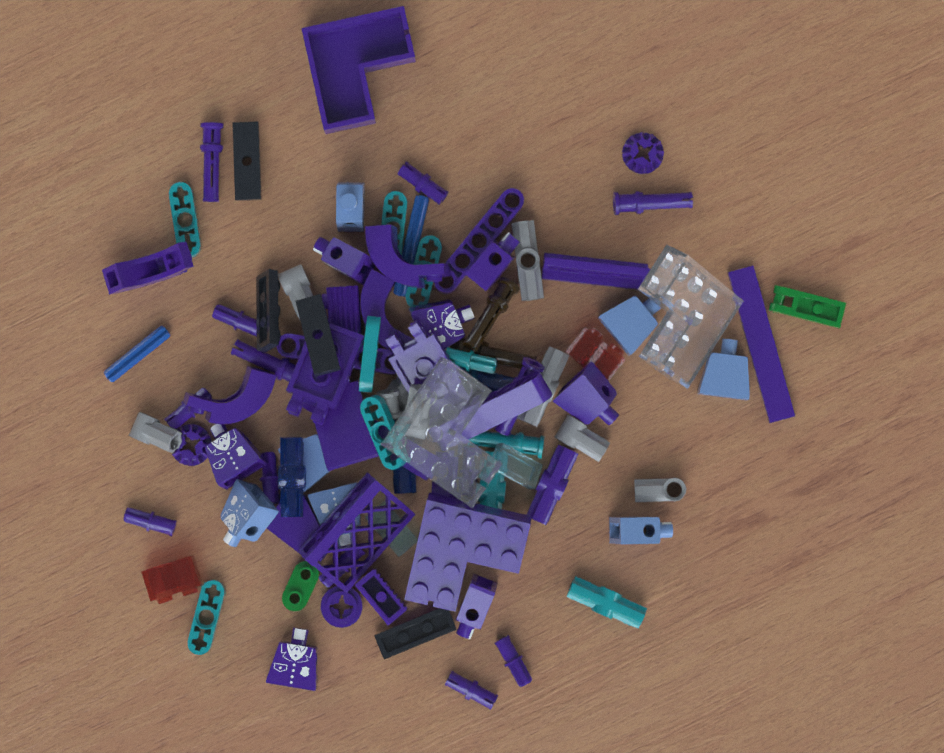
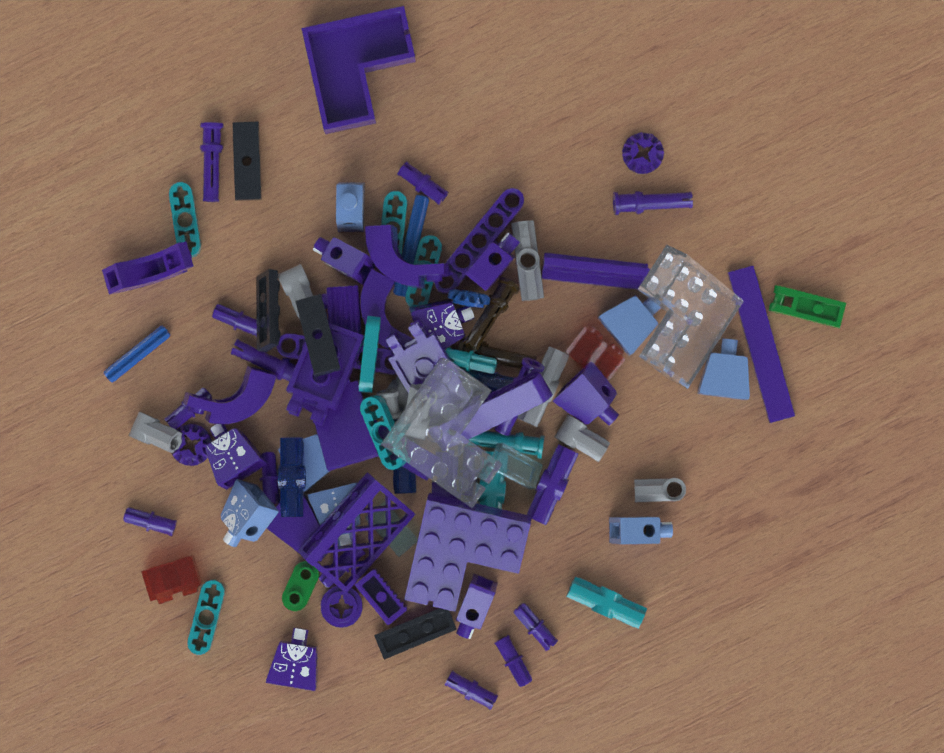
none -> blue gear [448,289,490,308]
none -> dark purple axle [514,603,558,651]

